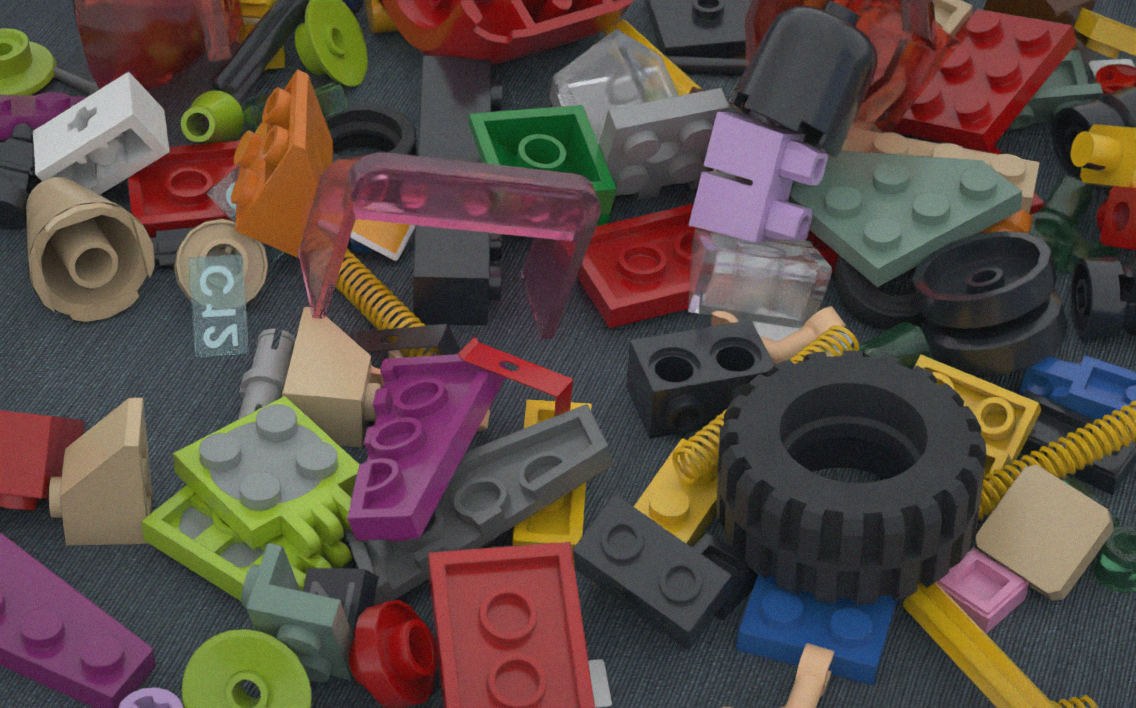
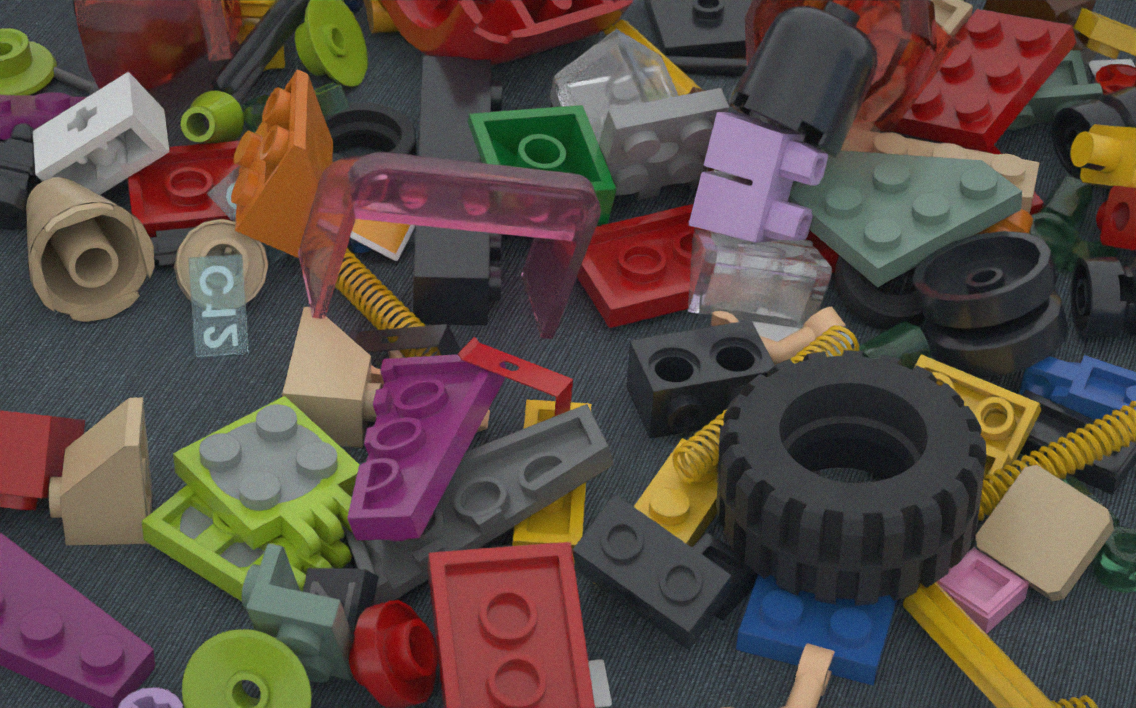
light grey pin [238,328,296,420] -> none

